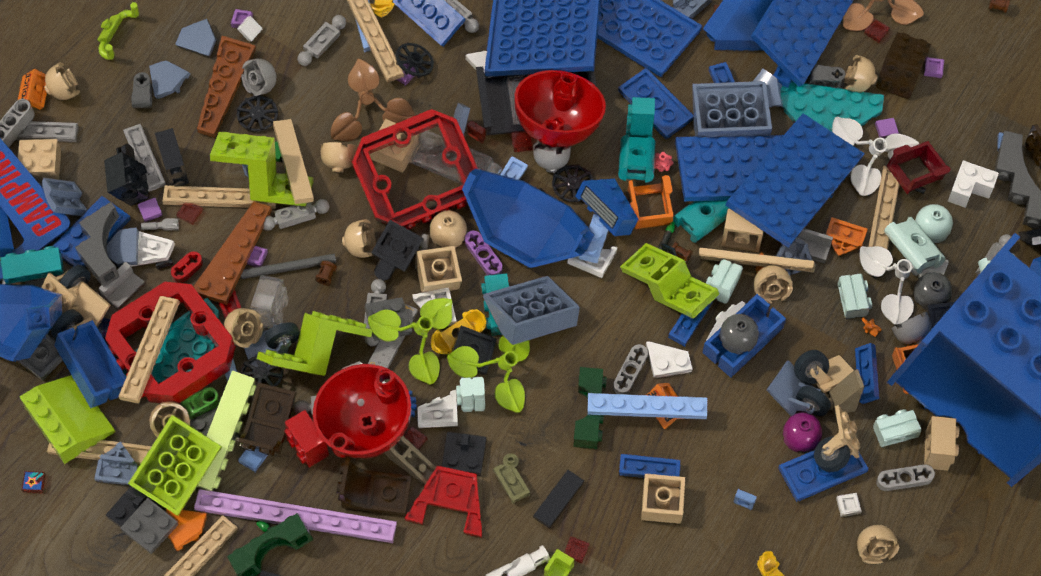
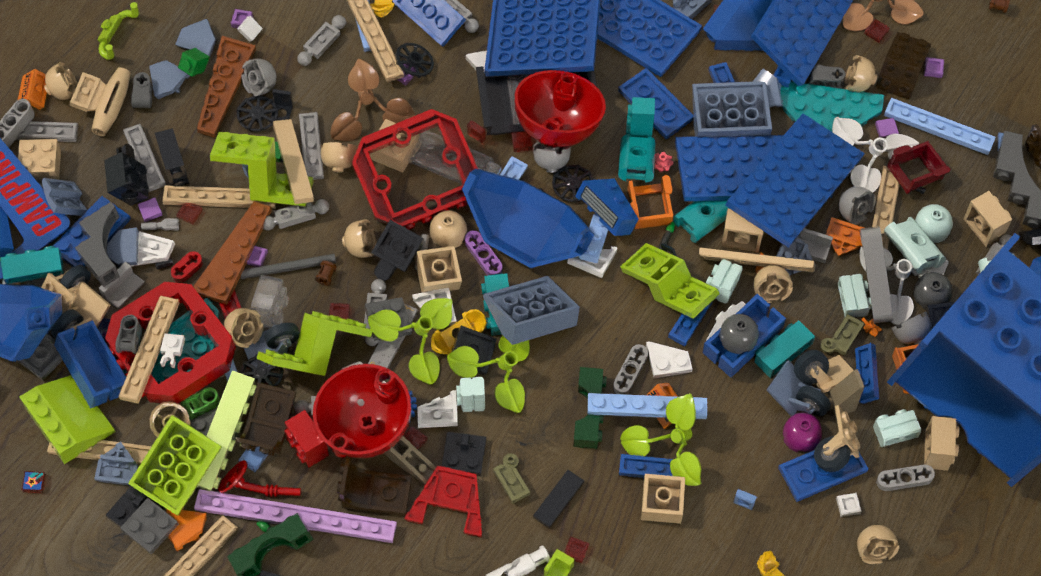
sand blue slope [453,103,470,135] -> none
reddish brown bush [669,242,693,264] -> none
white brick [948,161,999,208] -> none
none -> tan plate [69,67,131,136]
none -> dark grey piece [115,315,142,354]
none -> white plate [160,334,185,368]
none -> green brick [178,48,210,77]
none -> red dish [218,460,301,497]
none -> black bracket [271,89,293,121]
none -> light grey tile [299,112,324,180]
none -> clear red tile [329,303,350,319]
none -> lime plant [620,393,701,486]
none -> teal brick [754,320,815,379]
none -> olive hinge [820,314,864,356]
none -> light grey cylinder [839,186,876,225]
none -> light grey beam [860,226,893,324]
none -> light blue plate [884,98,996,155]
none -> tan brick [964,191,1012,247]

